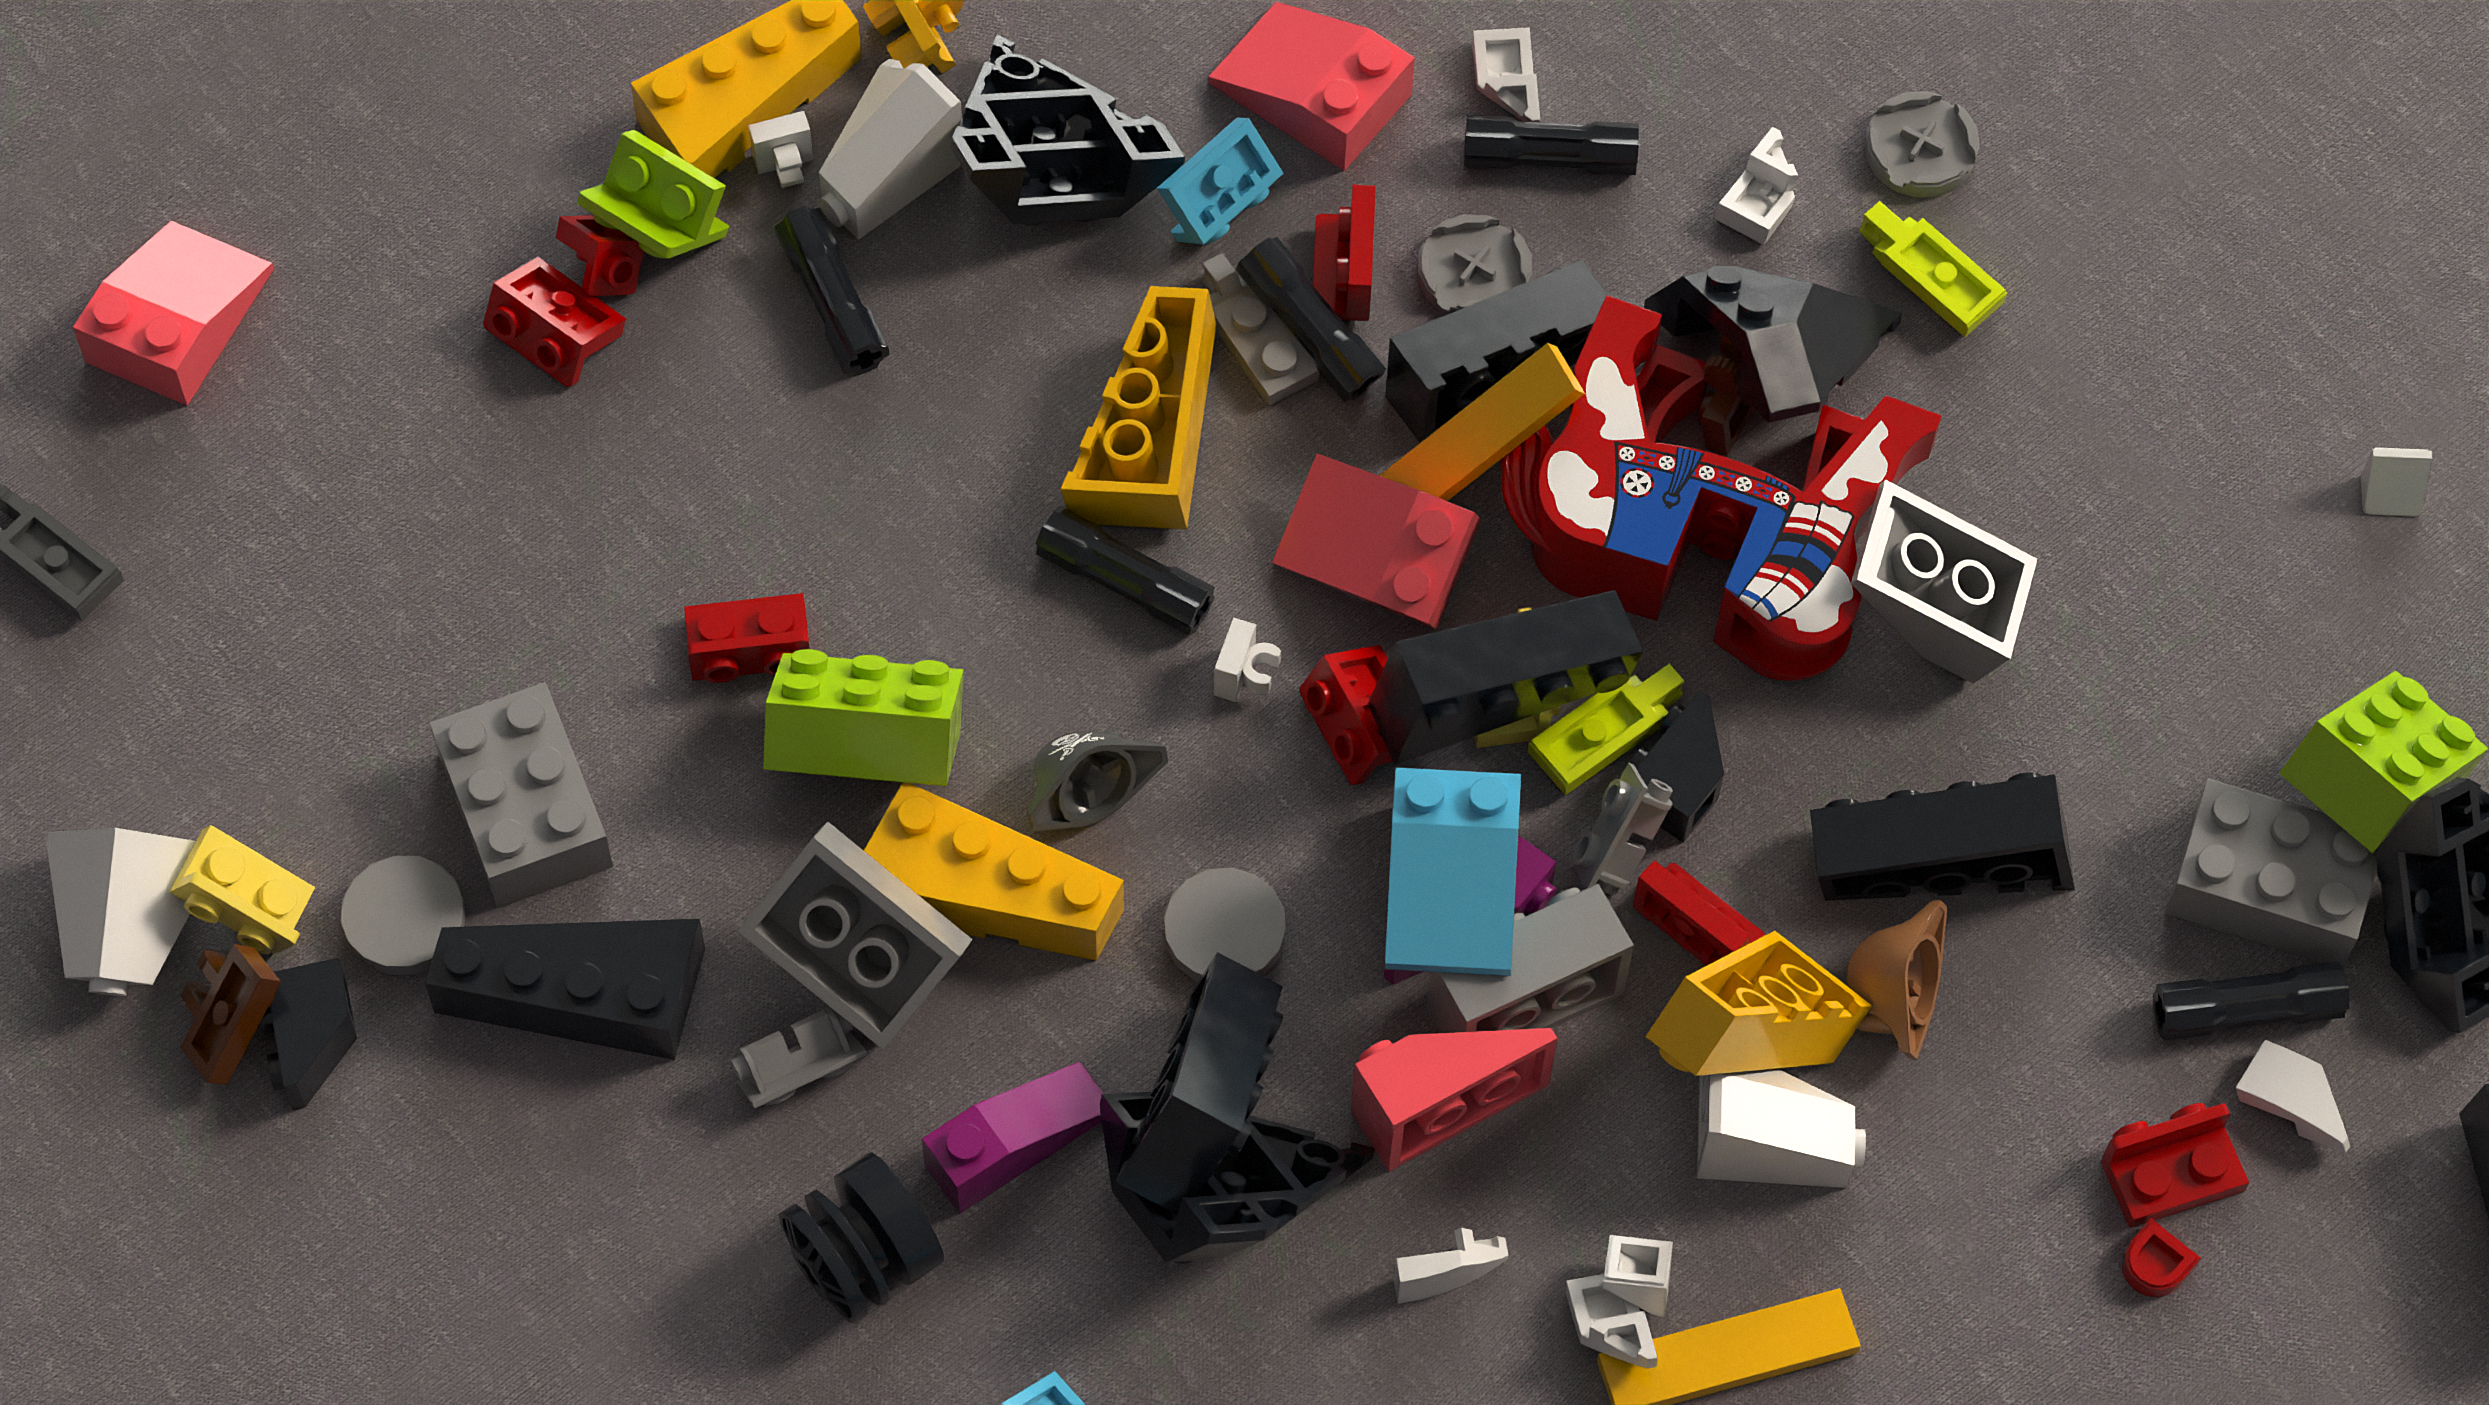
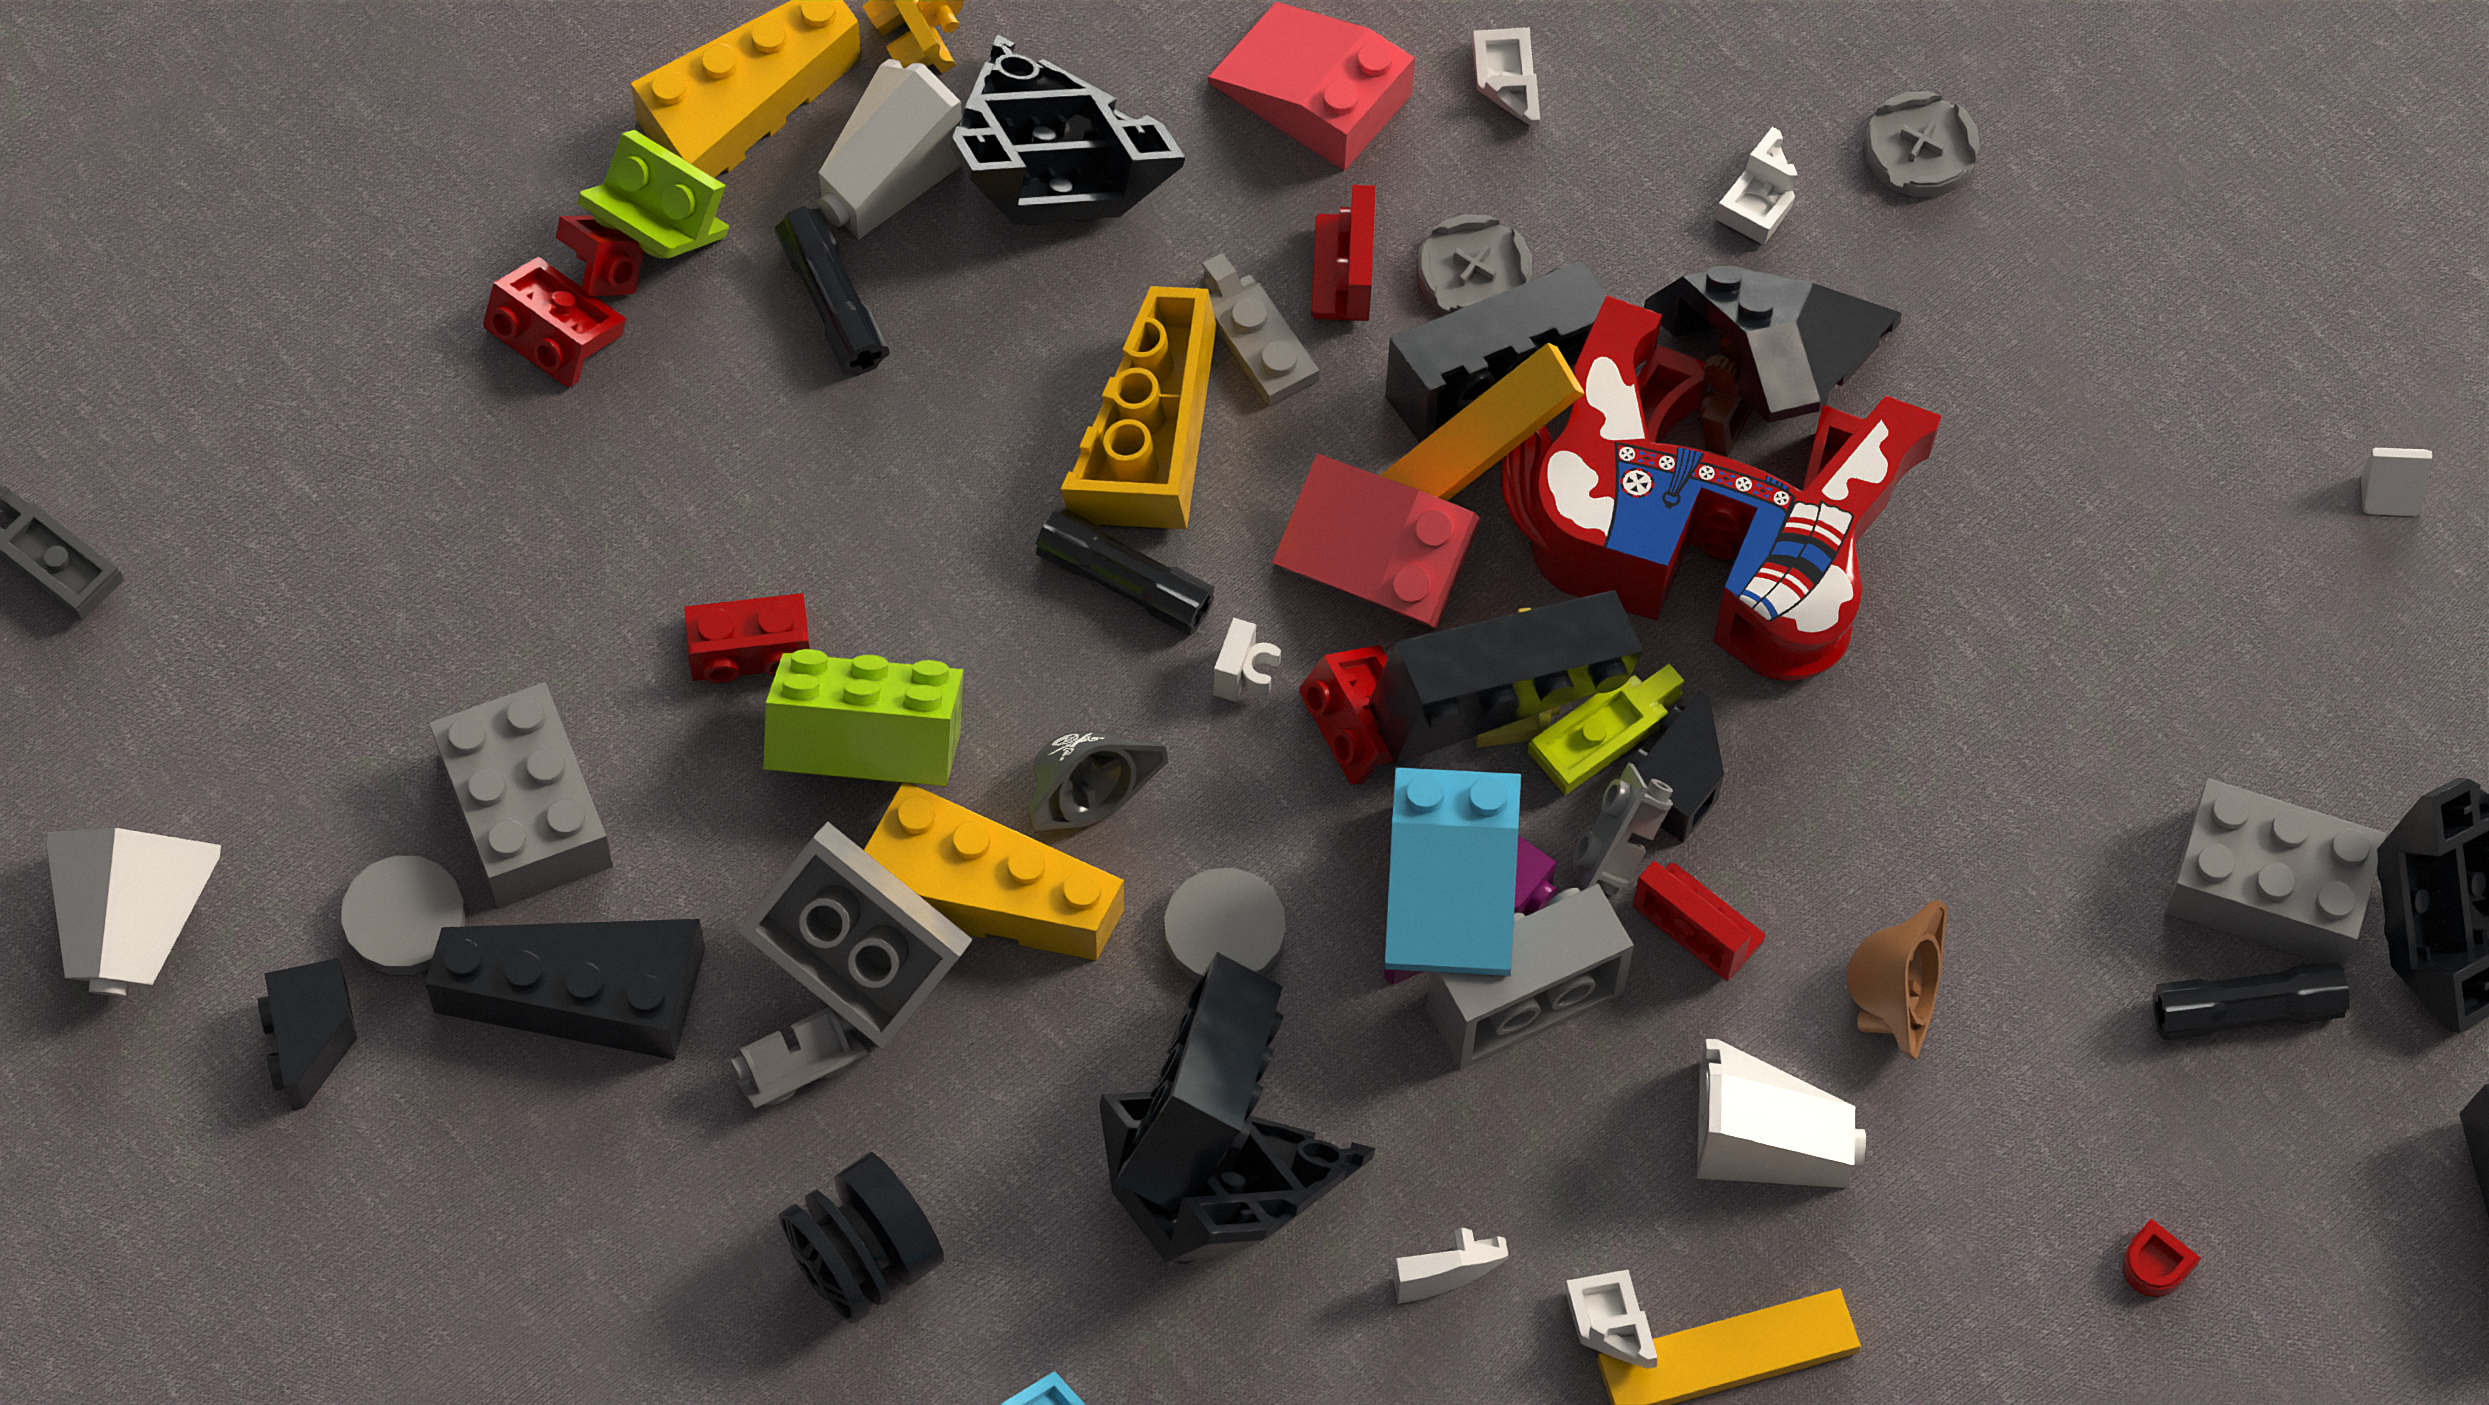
coral slope [73,221,274,406] -> none
light yellow bracket [169,825,315,954] -> none
reddish brown hinge [180,944,281,1085] -> none
white tile [748,111,813,188] -> none
magenta slope [922,1062,1103,1214] -> none
medium azure bracket [1157,117,1284,245] -> none
black axle [1235,237,1386,402] -> none
coral slope [1351,1028,1557,1172] -> none
black axle [1464,114,1639,175] -> none
white slope [1603,1235,1673,1317] -> none
yellow wedge [1645,931,1872,1076] -> none
black wedge [1810,772,2075,901] -> none
light grey slope [1851,480,2038,684] -> none
neon yellow hinge [1859,201,2007,337] -> none
red bracket [2100,1103,2249,1229] -> none
white slope [2236,1040,2350,1154] -> none
lime brick [2279,670,2489,854] -> none

